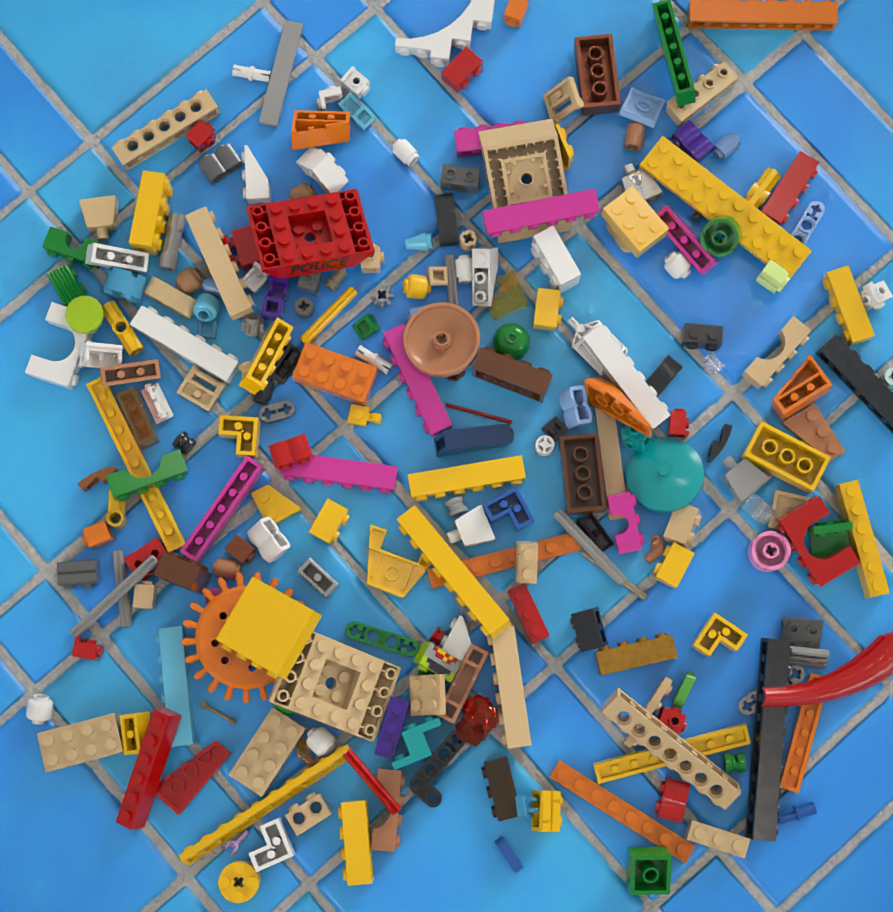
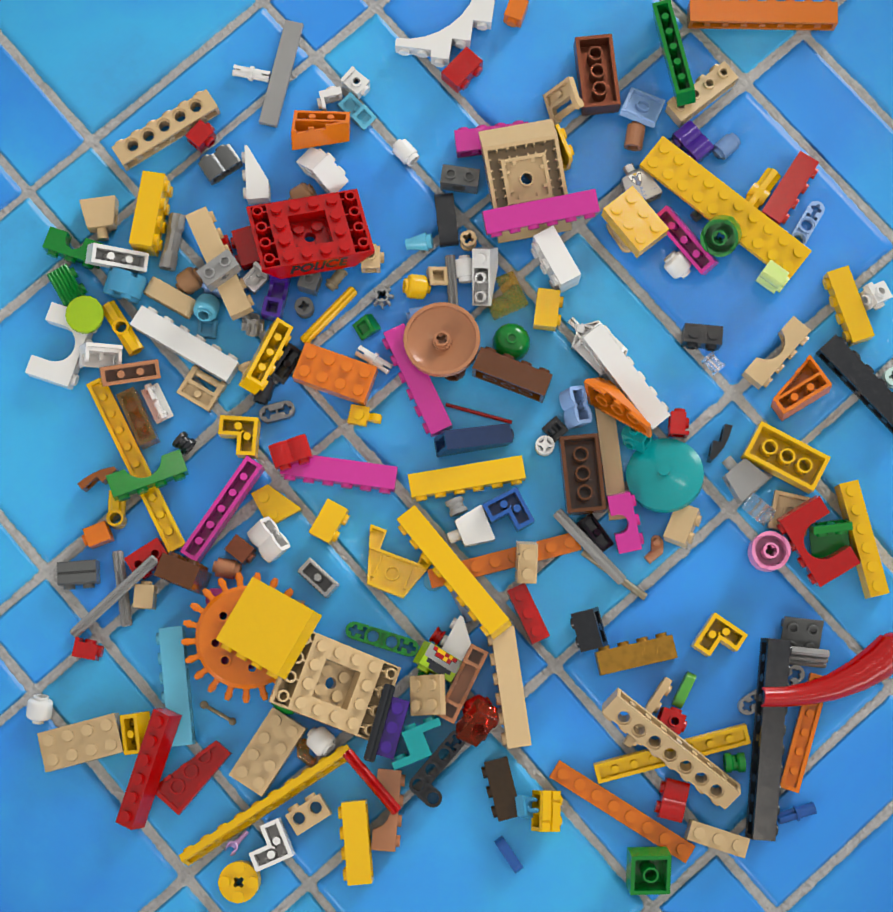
black slope [646,355,683,397] -> none
yellow brick [653,542,695,589] -> none
nougat wing [781,403,846,462] -> none
none -> light grey brick [196,249,242,292]
none -> black axle [364,684,395,762]

